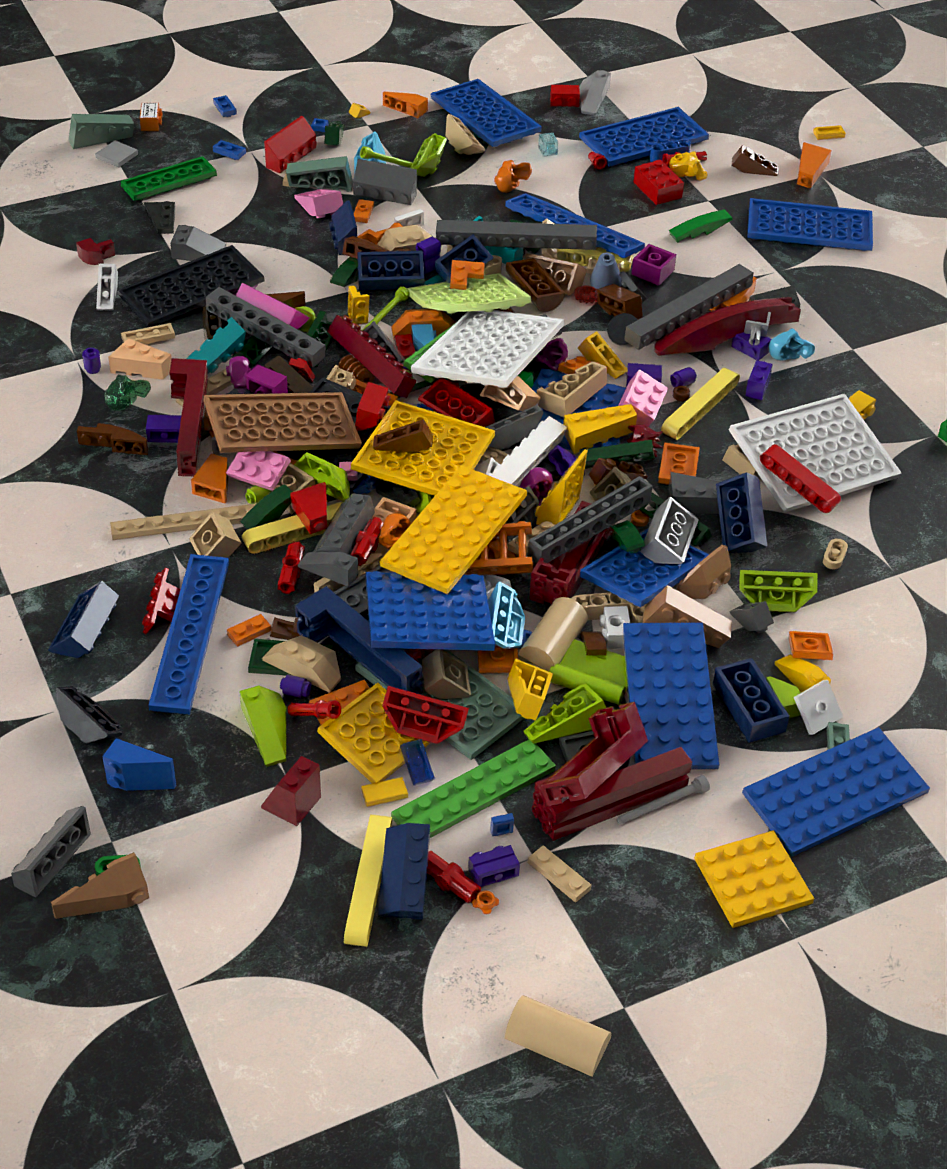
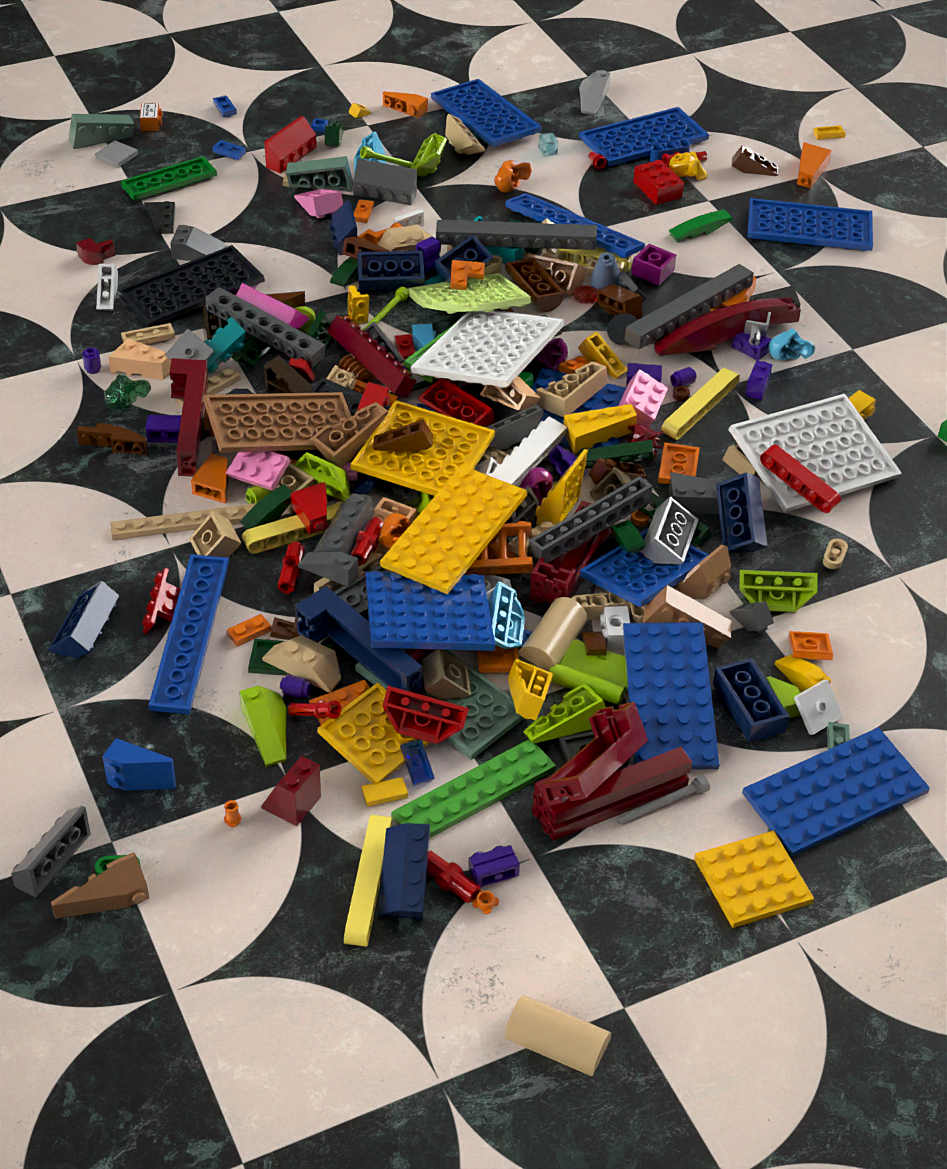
black wedge [55,686,123,743] -> none
magenta head [226,356,251,389] -> none
magenta brick [245,365,288,394] -> none
orange wedge [391,308,456,339] -> none
blue tile [490,813,514,836] -> none
tan plate [527,846,591,903] -> none
red brick [550,85,580,107] -> none
none -> light grey plate [165,329,215,360]
none -> orange pin [224,800,242,827]
none -> medium nougat wedge [311,402,389,468]

